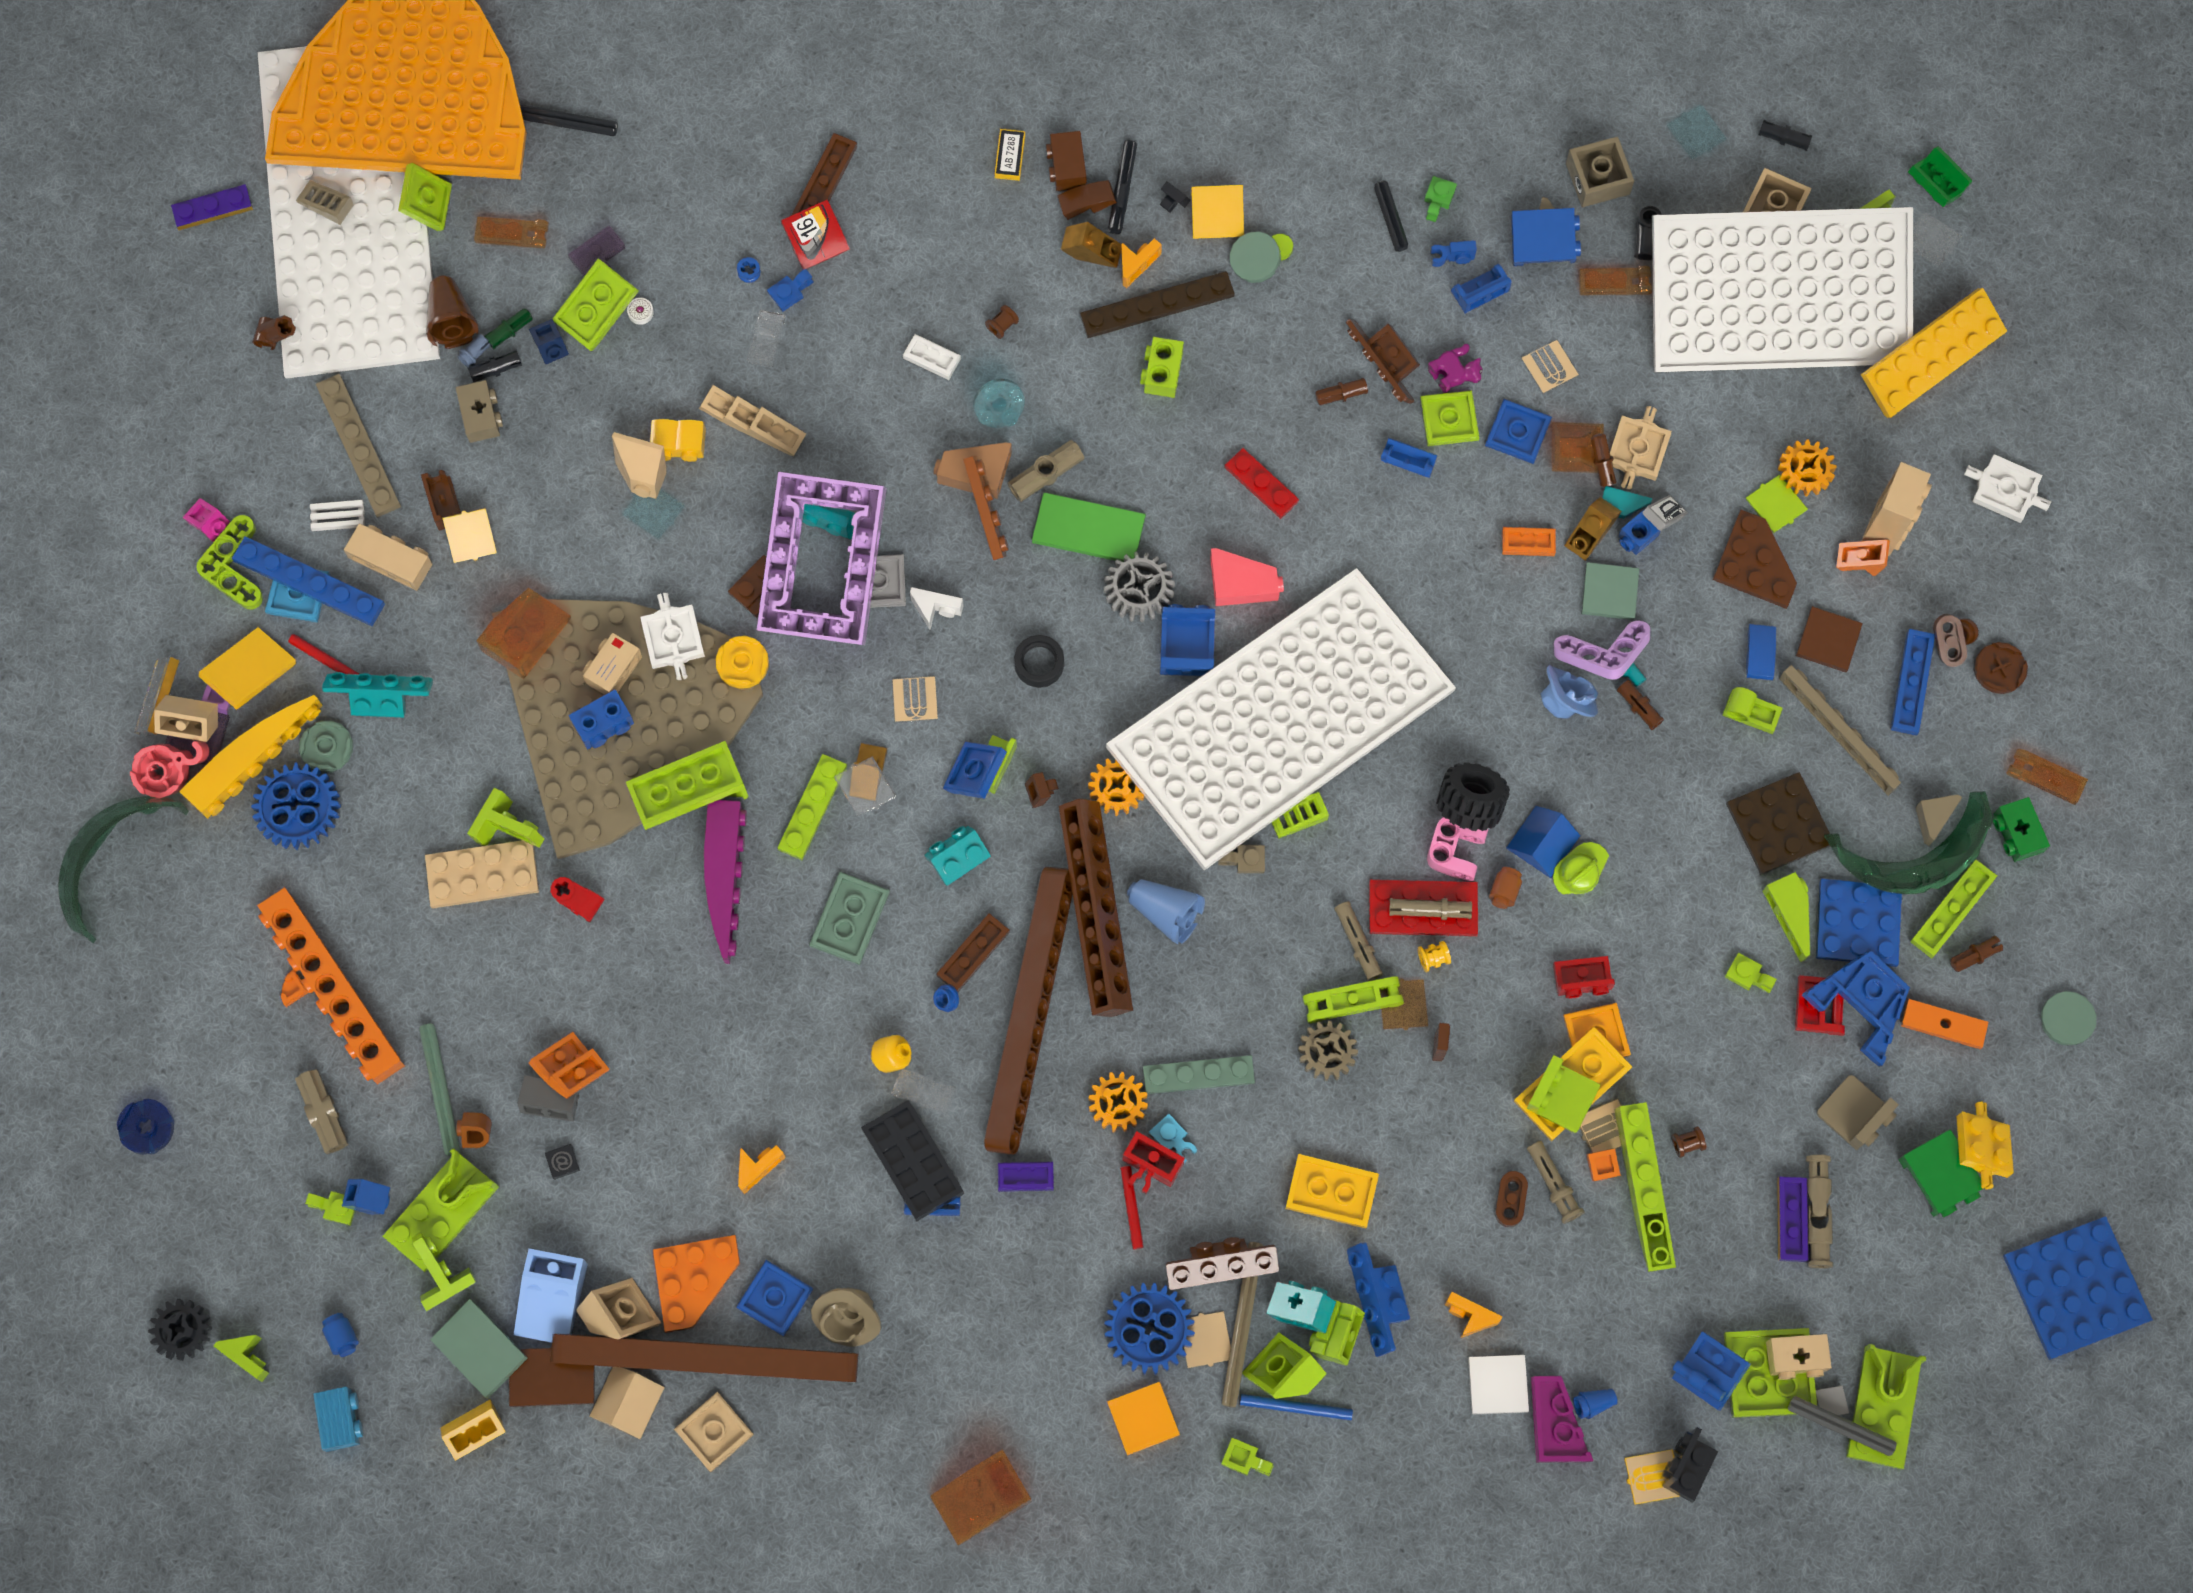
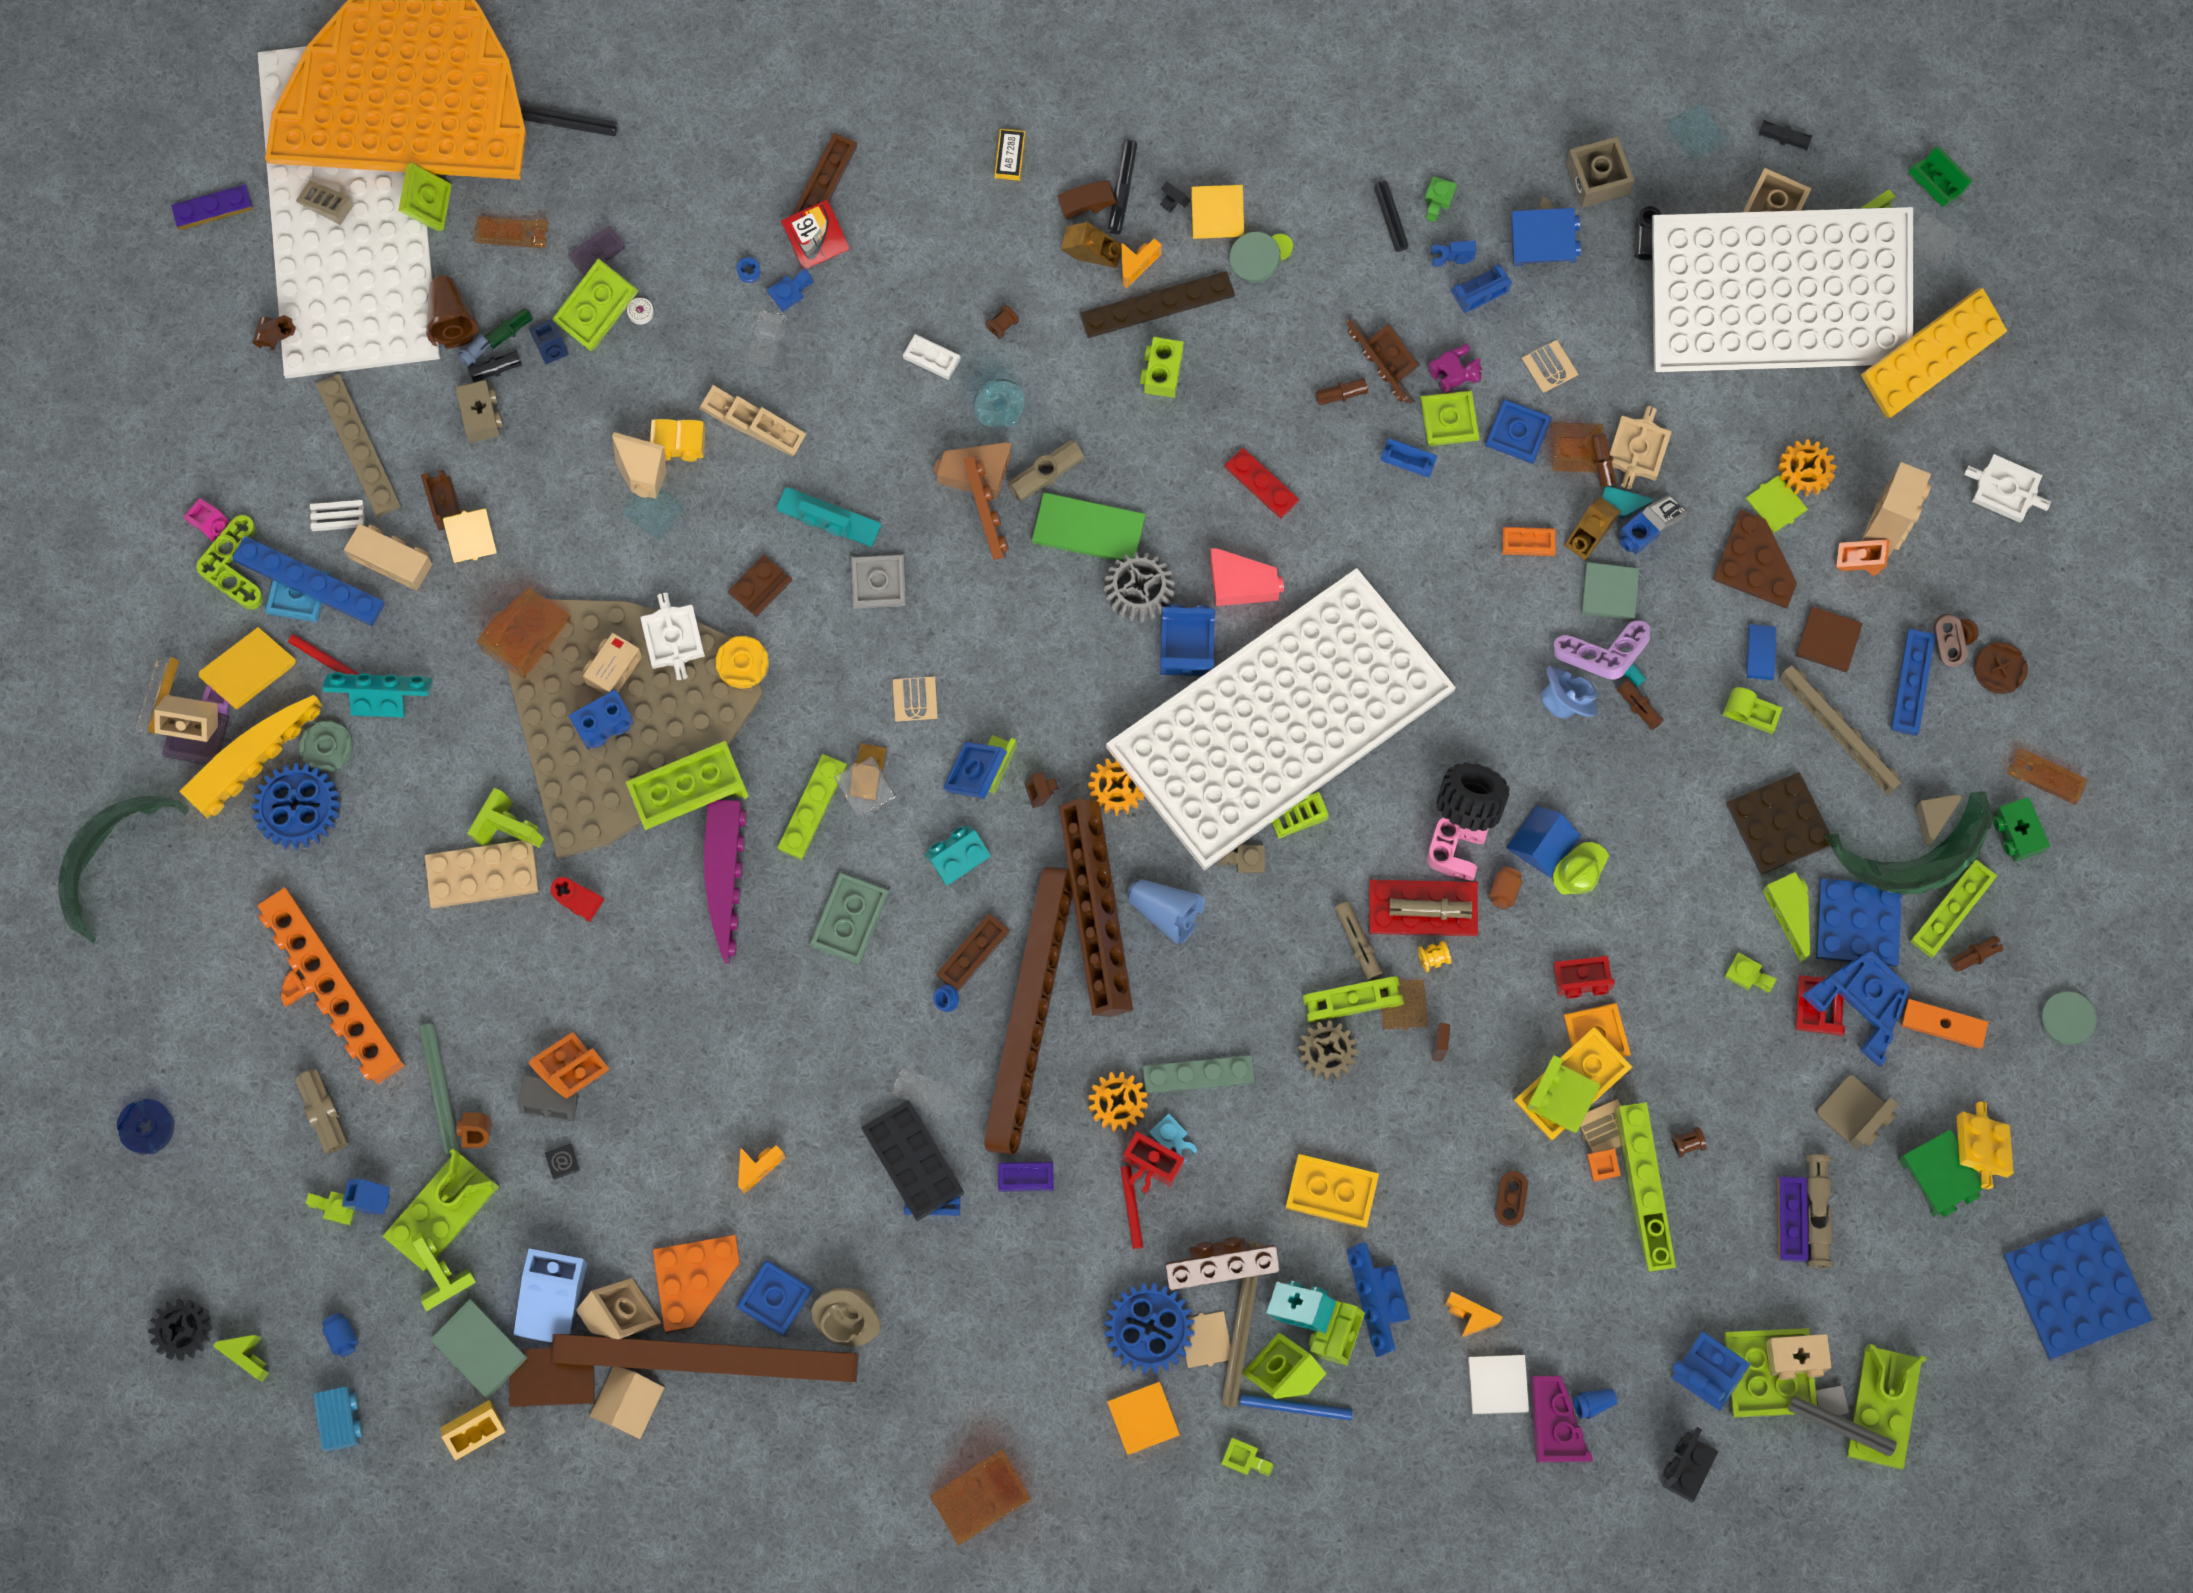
coral piece [130,741,209,799] -> none
tan tile [674,1392,754,1472] -> none
lavender brick [757,472,887,645] -> none
yellow head [871,1035,912,1073] -> none
white slope [910,587,963,629] -> none
black tyre [1014,635,1064,688] -> none
reddish brown brick [1046,131,1087,191] -> none
dark tan pin [1527,1141,1585,1224] -> none
clear orange plate [1579,266,1652,295] -> none
tan piece [1624,1449,1680,1505] -> none

